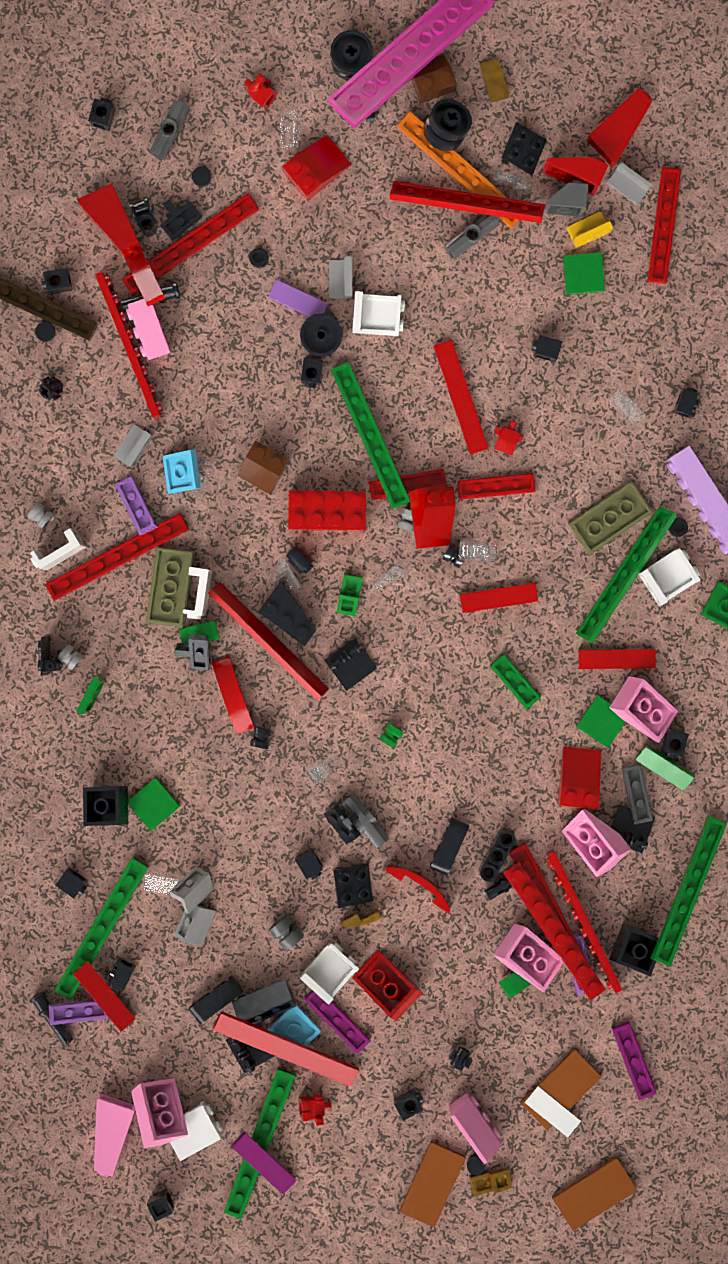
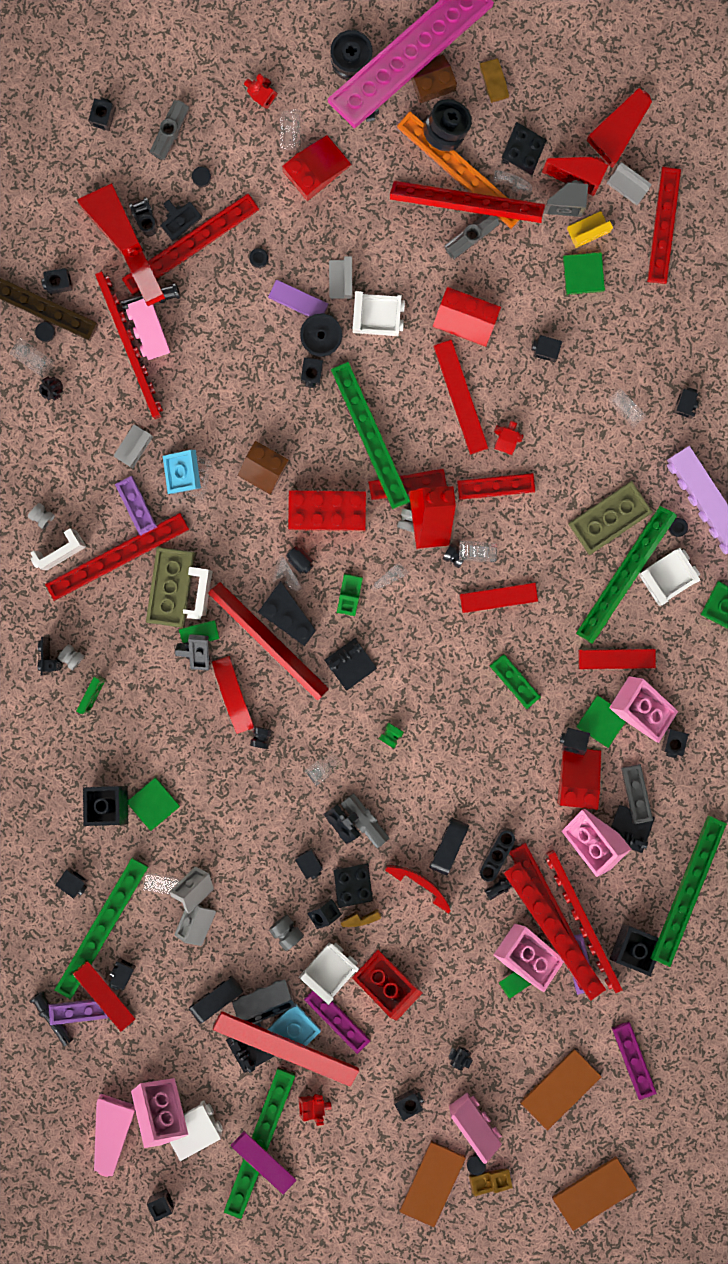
white sticker [525,1087,581,1137] -> none
tile [636,744,695,791] -> none
none -> clear brick [9,338,56,378]
none -> black brick [307,899,342,929]
none -> slope [433,287,501,347]
none -> black brick [559,728,590,756]

